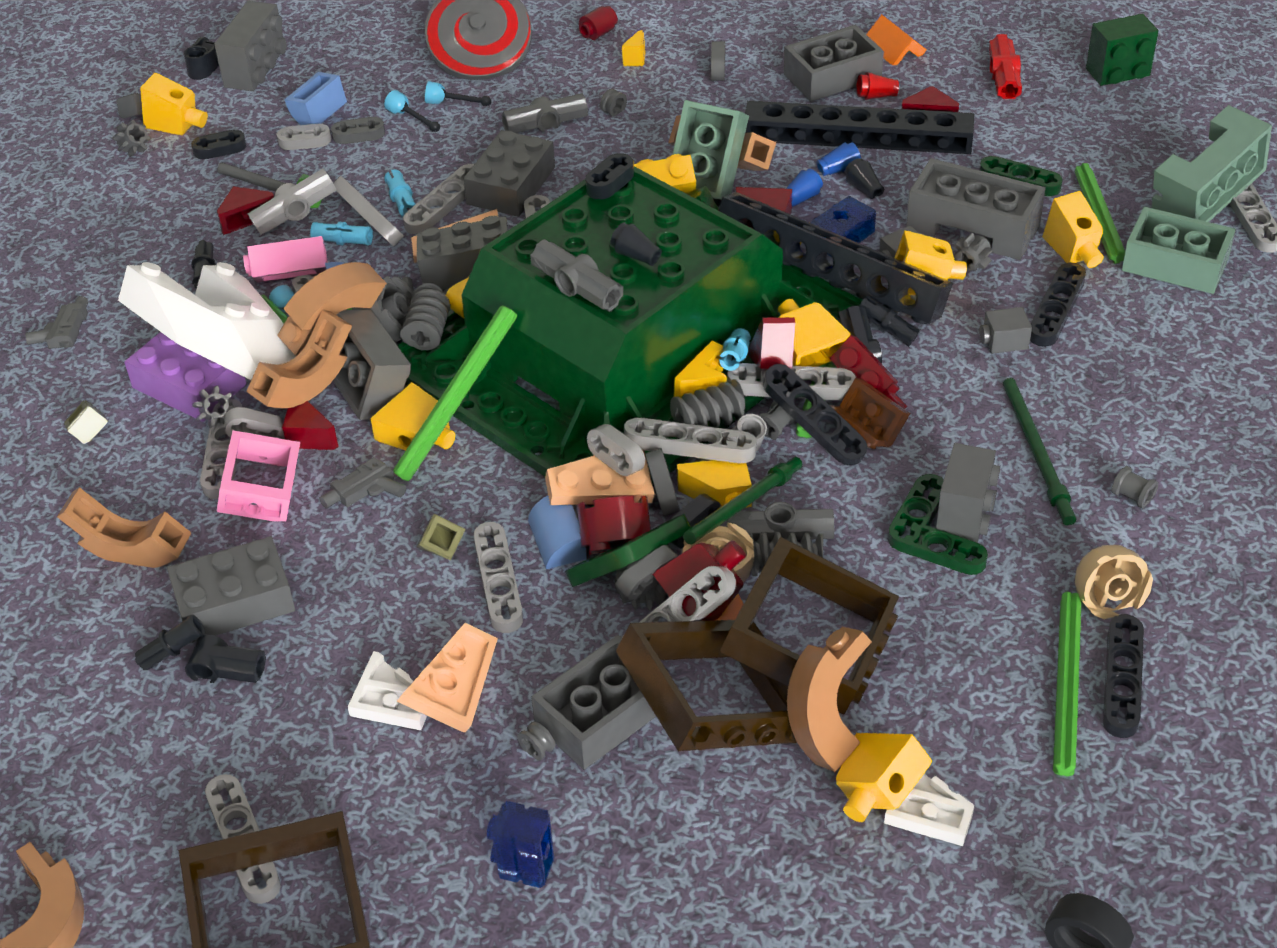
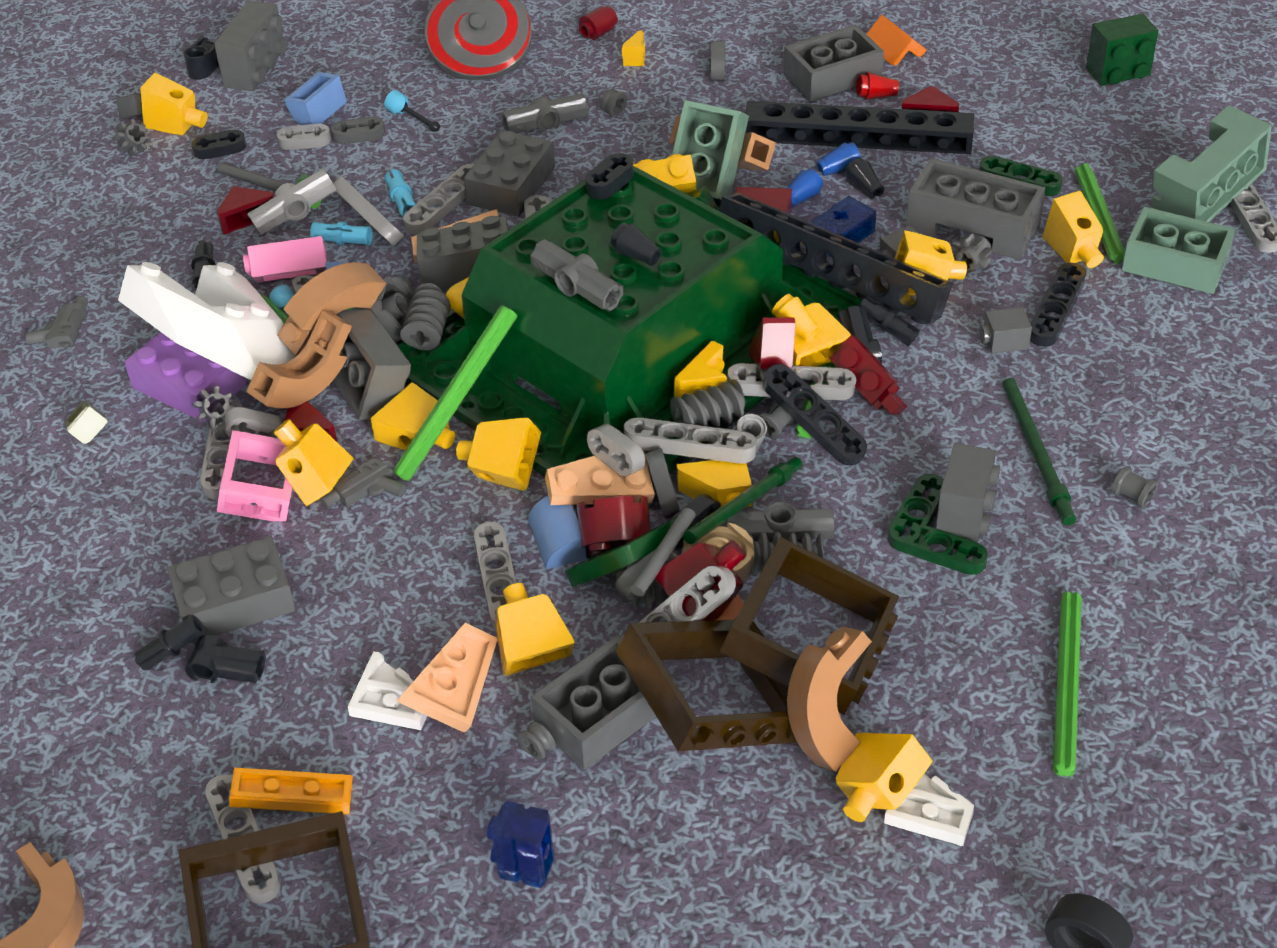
medium nougat arch [57,487,191,568] -> none
olive slope [416,514,466,561] -> none
hinge [425,81,491,106] -> none
medium azure pin [719,328,751,371] -> none
reddish brown bracket [830,378,911,449] -> none
red piece [989,34,1022,99] -> none
tan cylinder [1075,545,1153,619] -> none
black beam [1103,614,1144,738] -> none
none -> light orange tile [229,767,353,814]
none -> yellow torso [274,419,354,506]
none -> yellow torso [456,418,541,491]
none -> yellow torso [495,583,575,676]
none -> dark grey bar [630,508,696,597]
none -> yellow cone [772,294,820,342]

